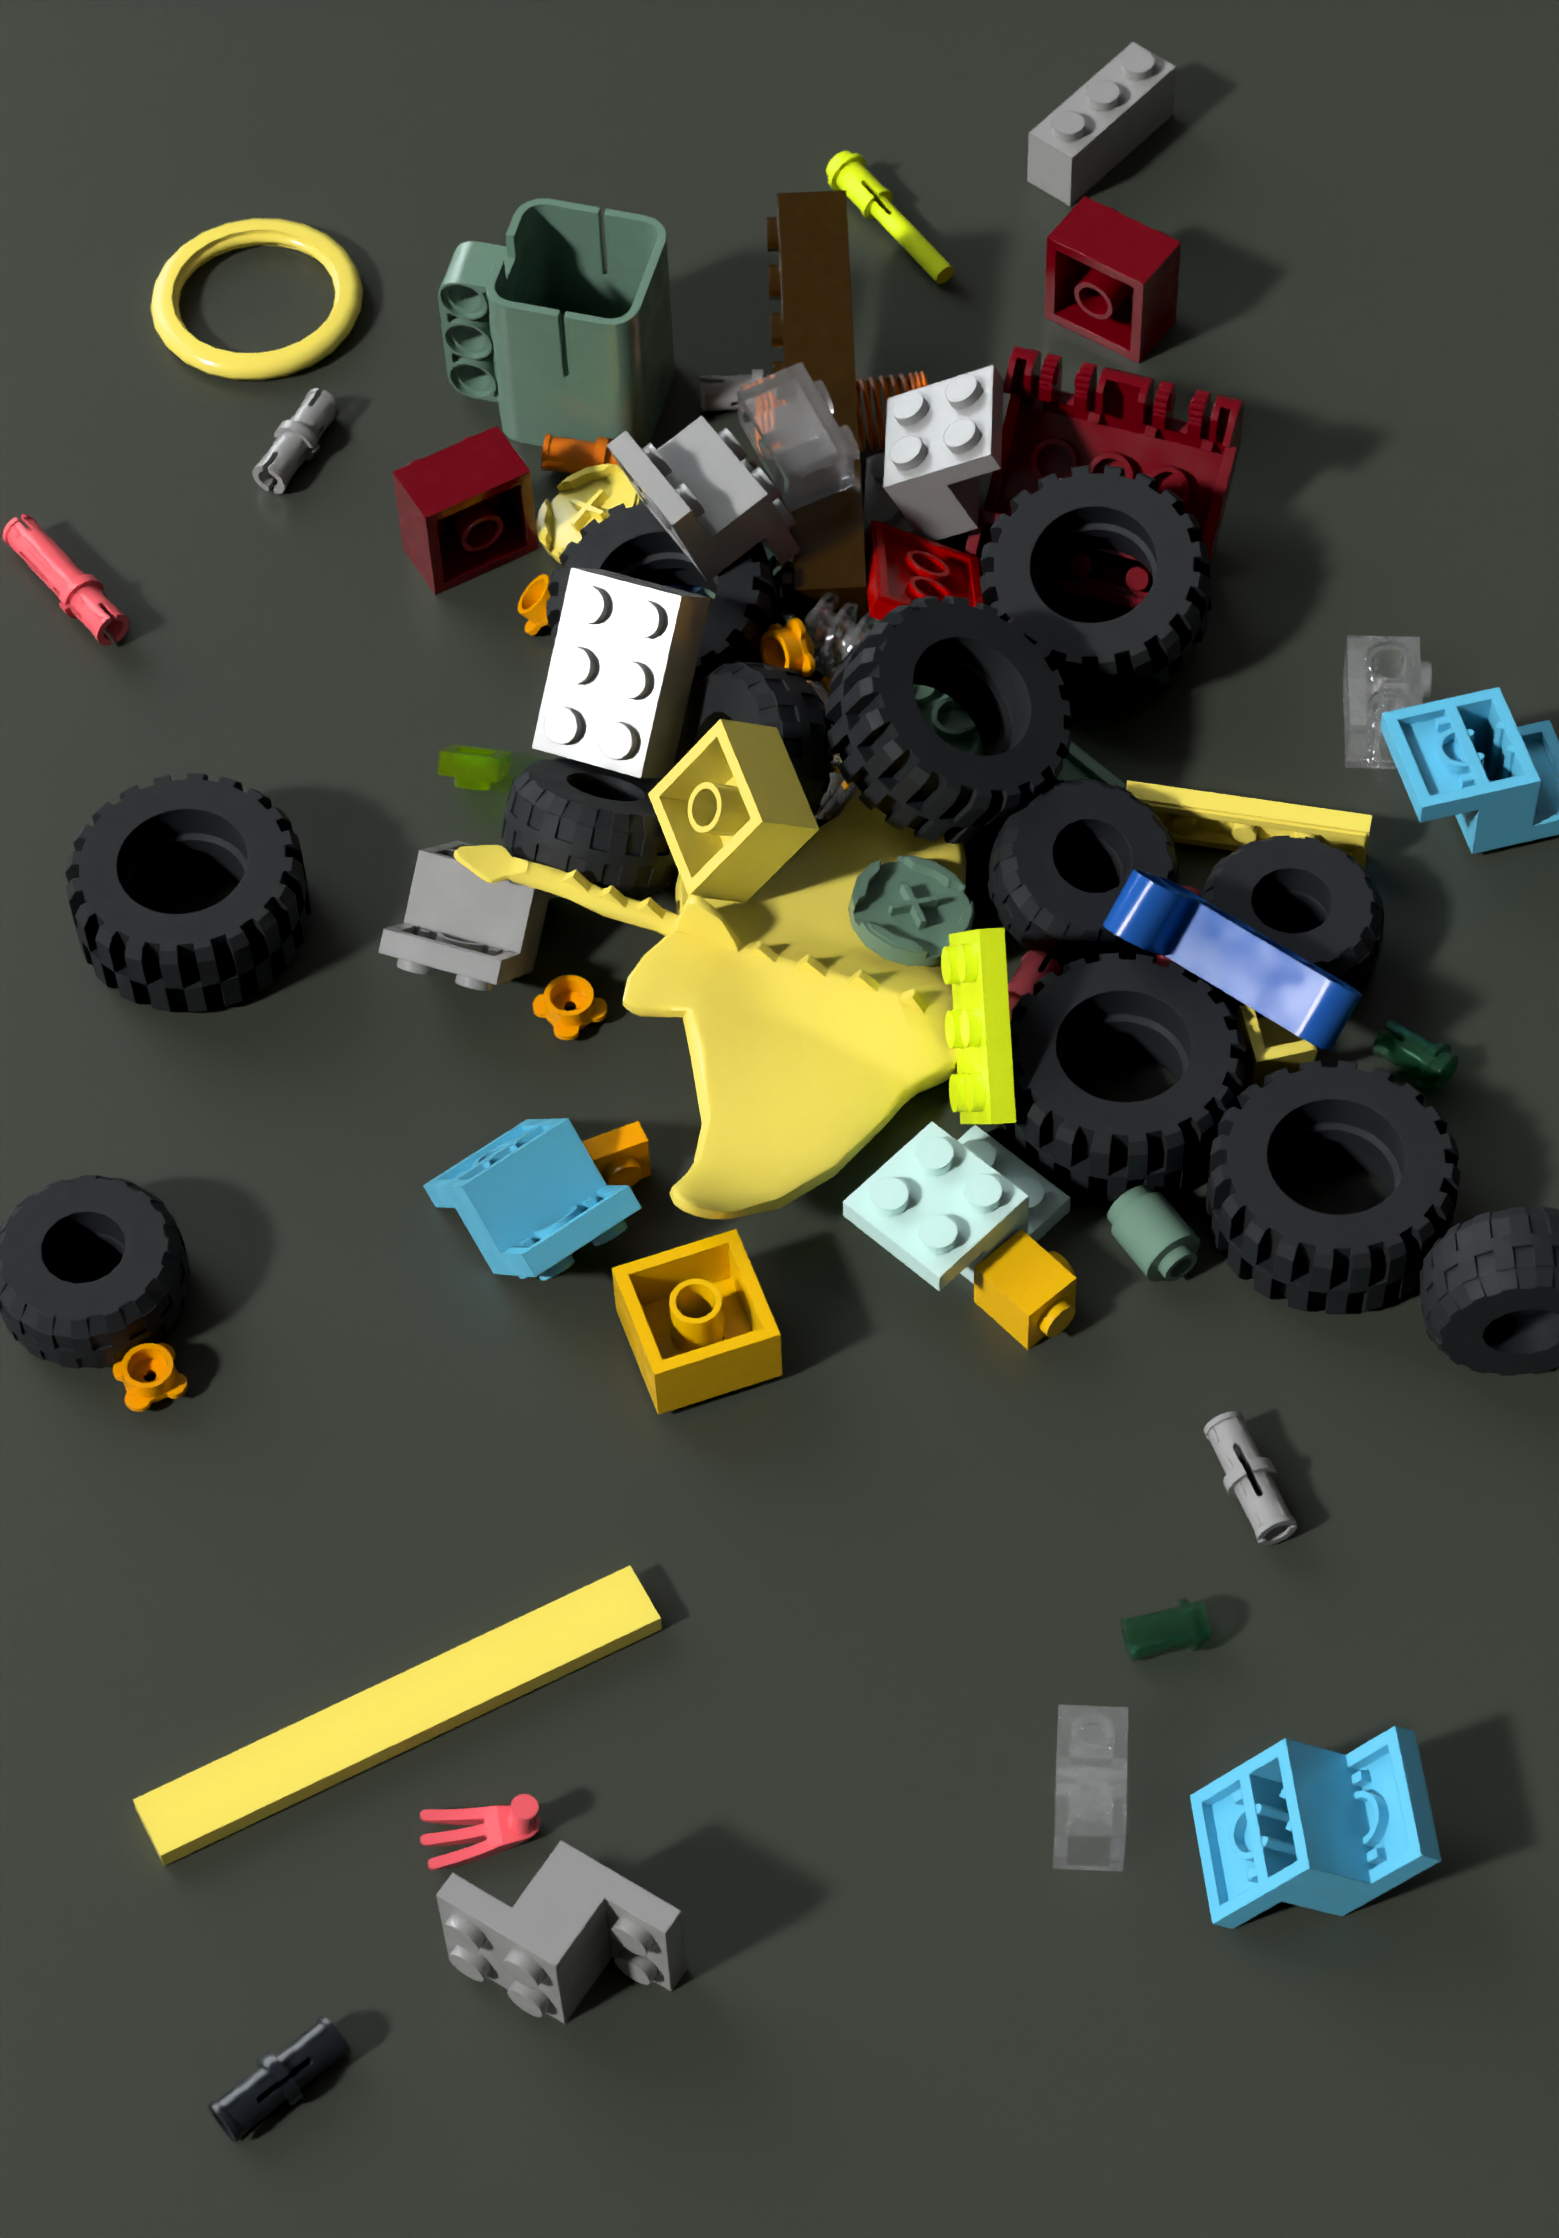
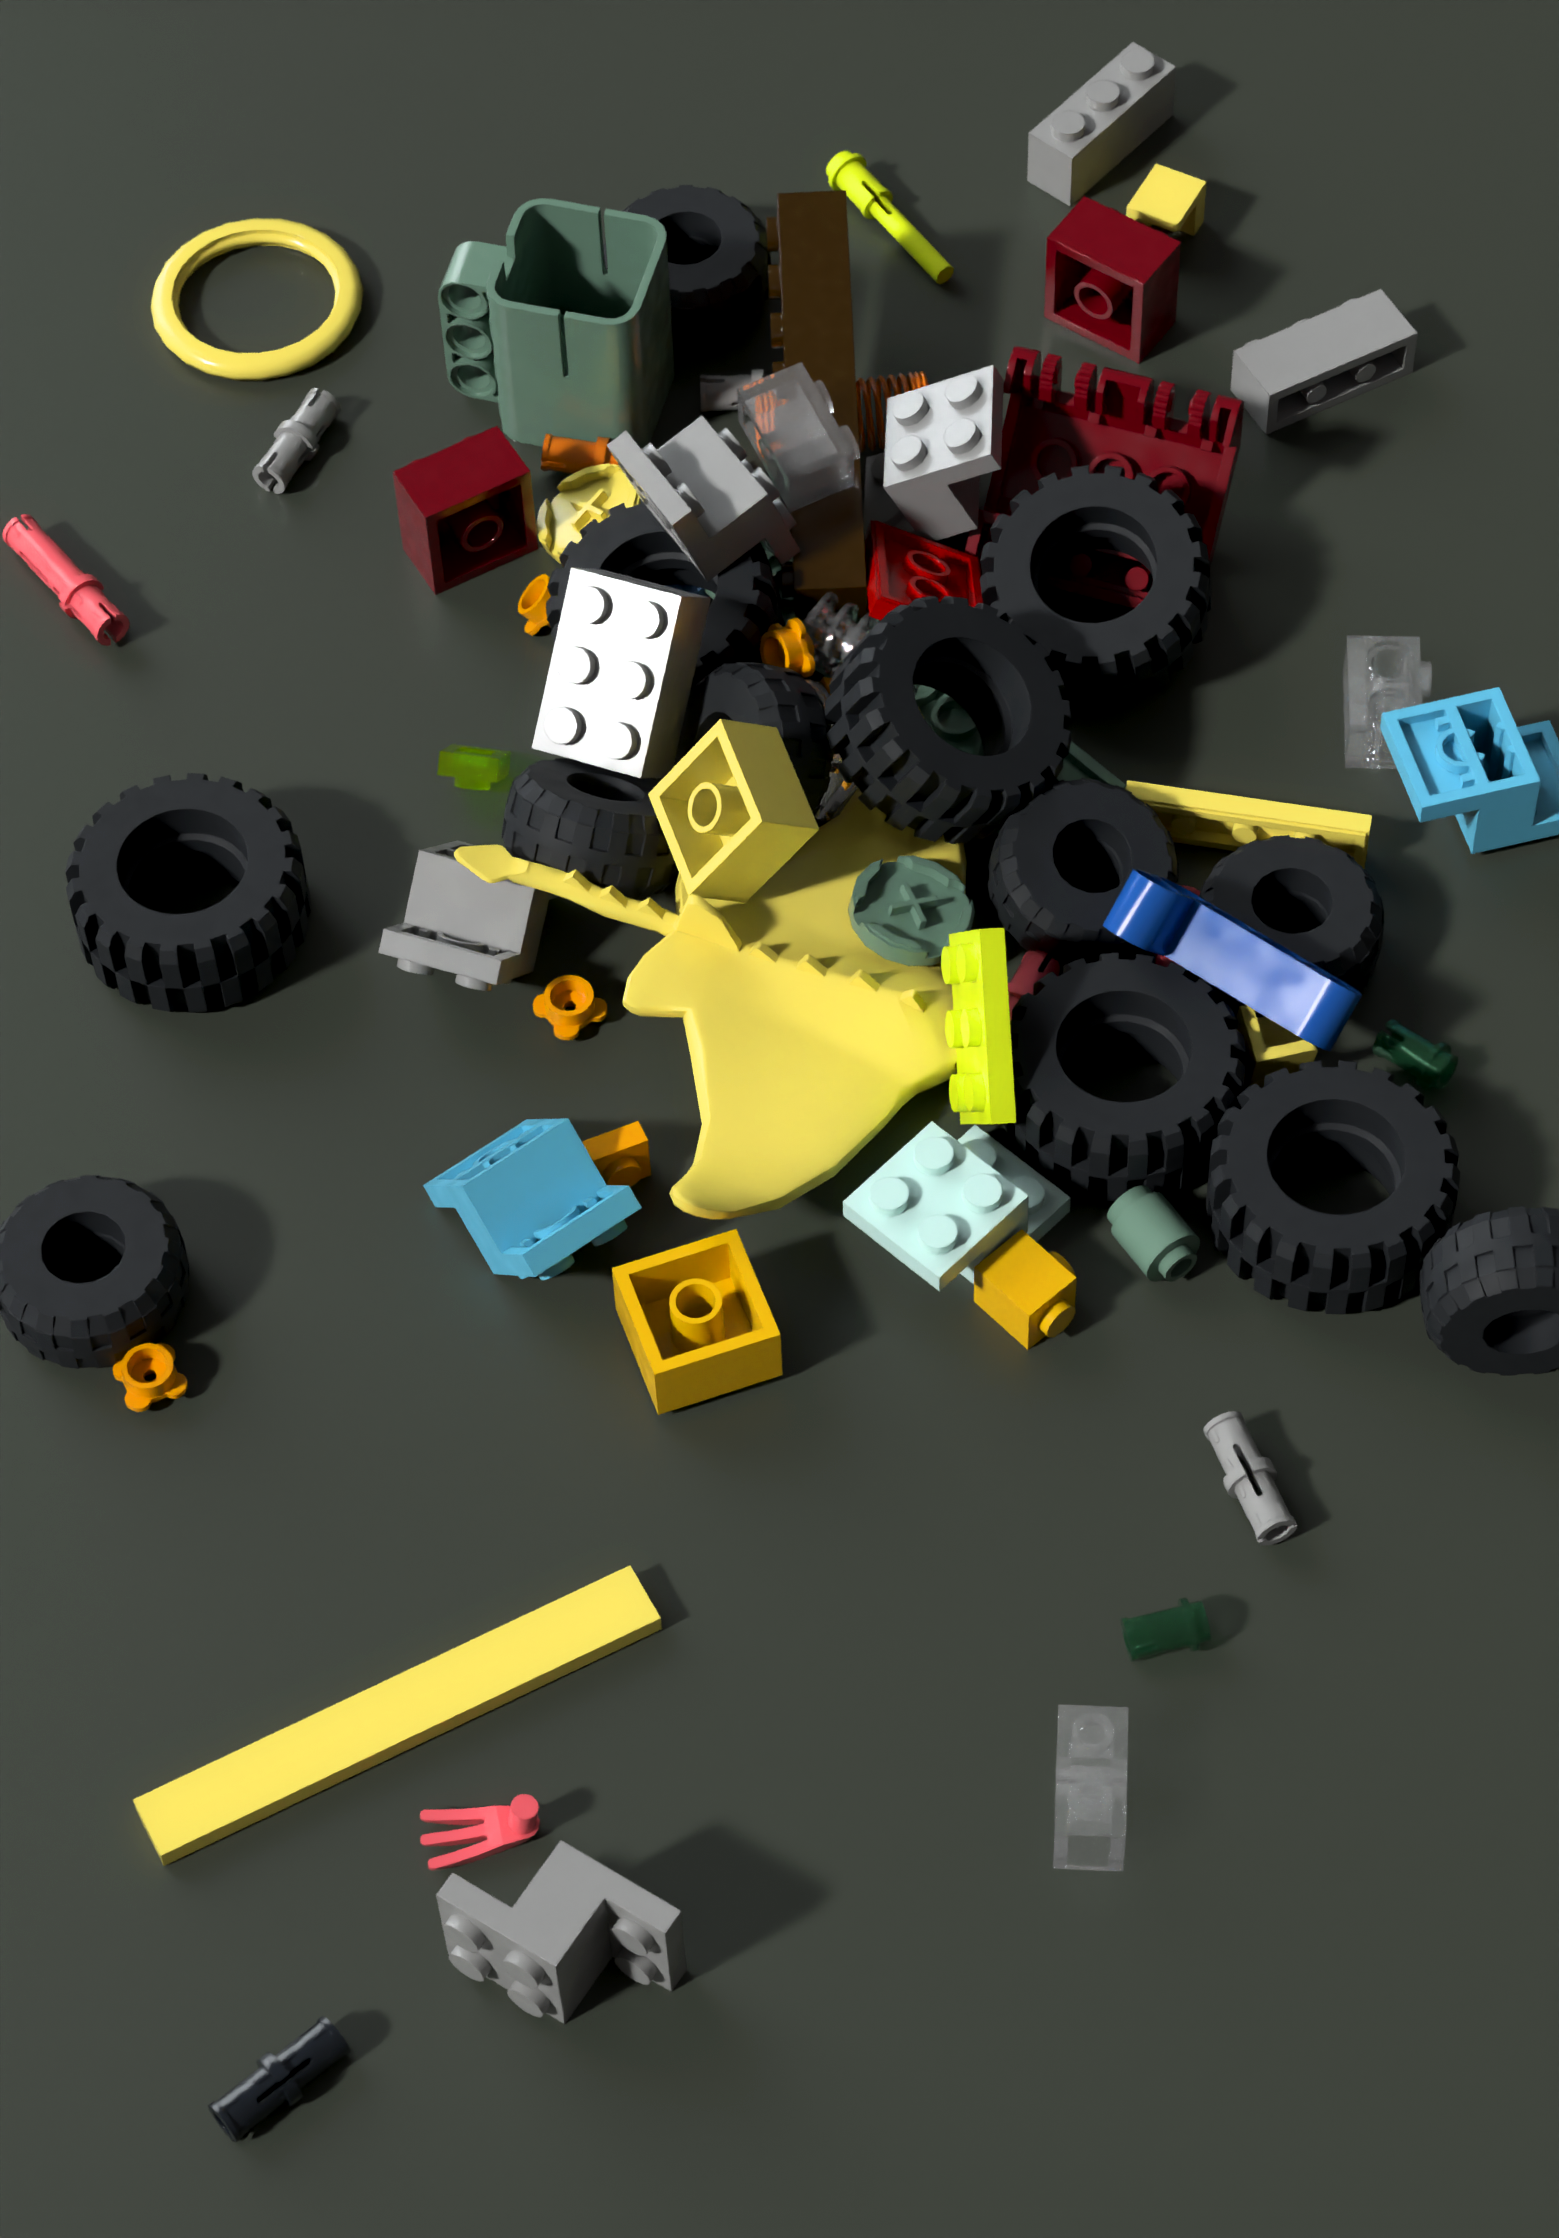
medium azure bracket [1190,1726,1442,1929] -> none
none -> black tyre [603,185,771,347]
none -> light yellow panel [1126,164,1206,236]
none -> light grey brick [1230,289,1418,435]

